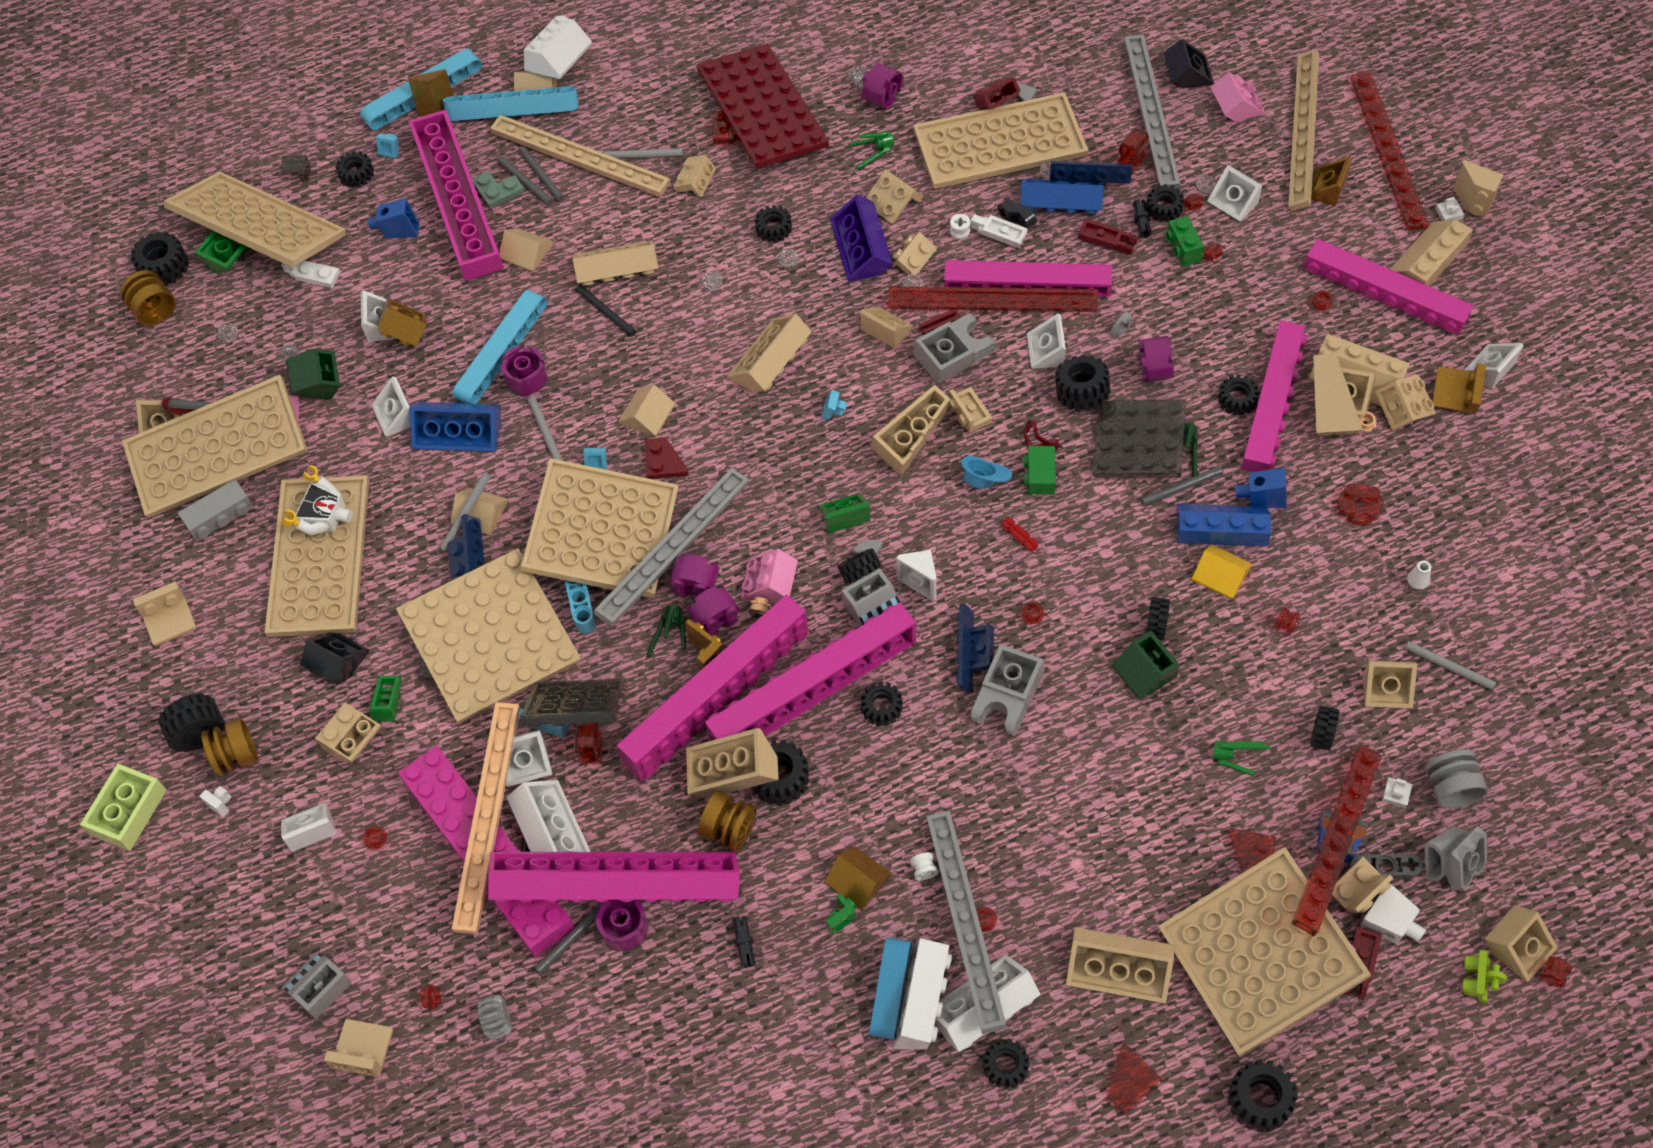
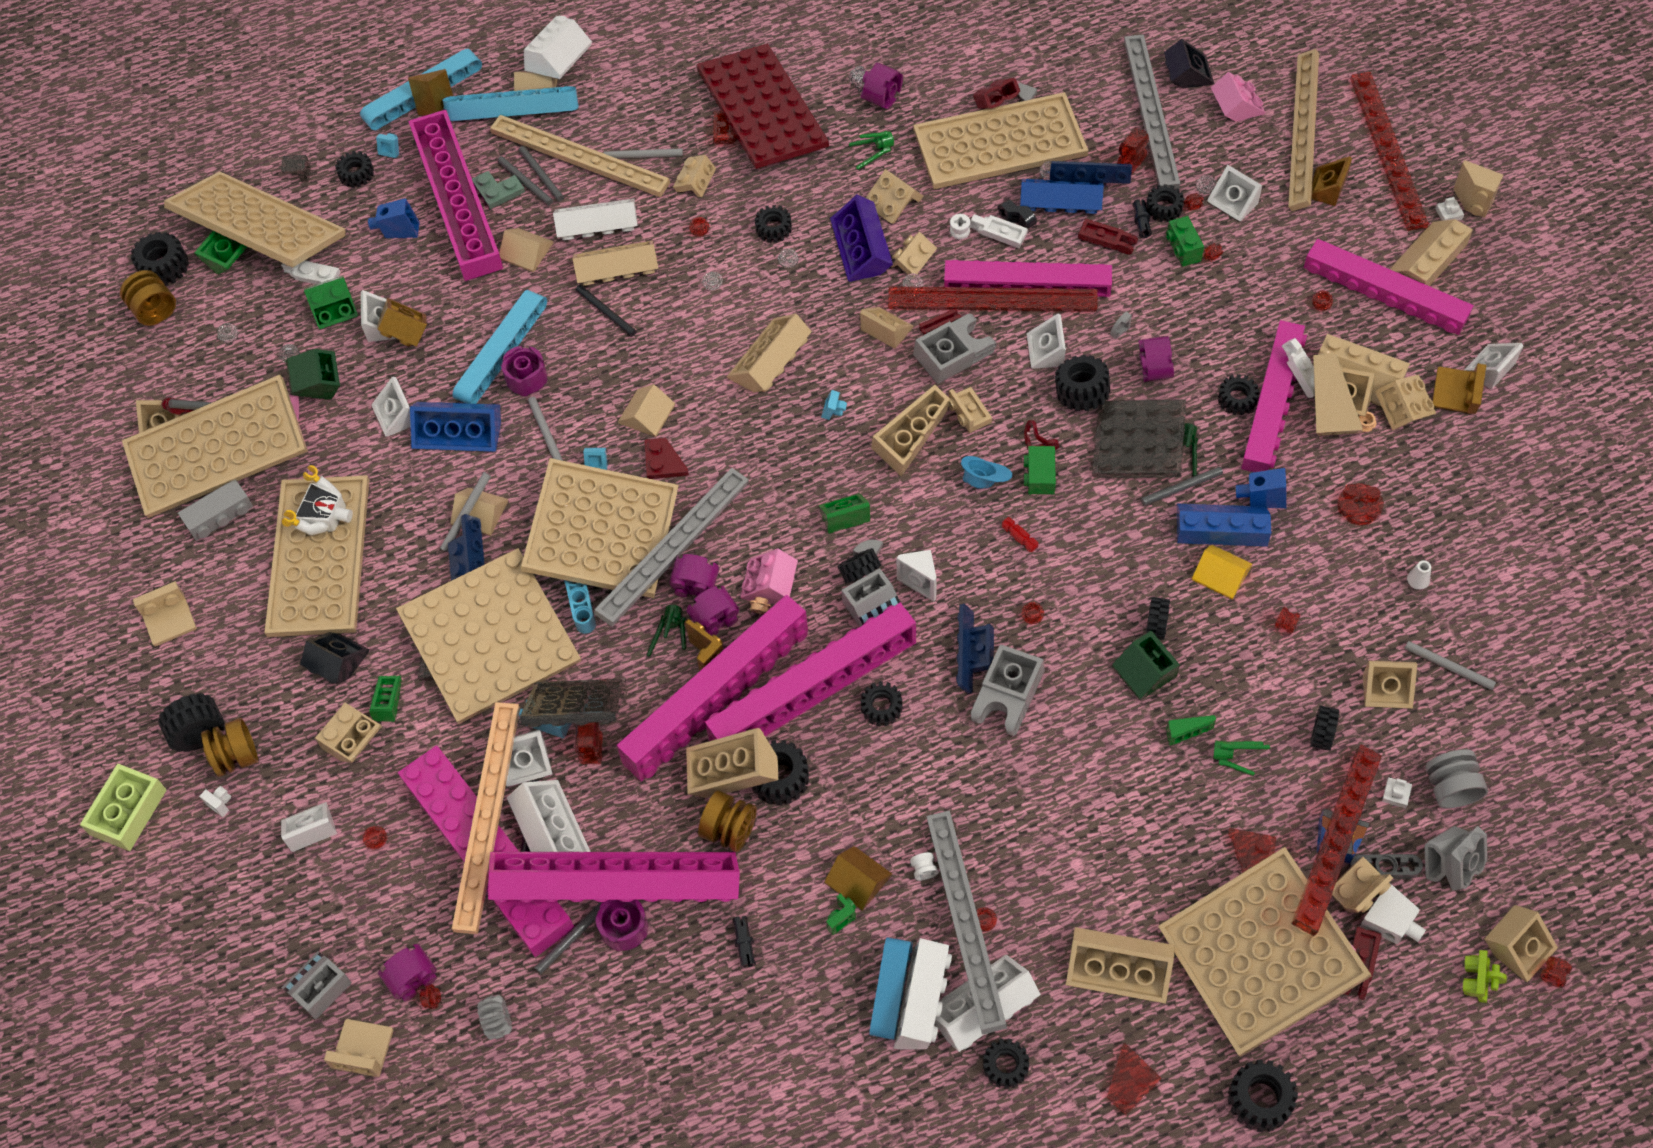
none -> green slope [304,275,358,329]
none -> magenta brick [378,944,437,1002]
none -> white slope [553,198,638,240]
none -> clear red plate [689,217,710,236]
none -> green slope [1166,715,1216,746]
none -> white hinge [1282,338,1315,398]

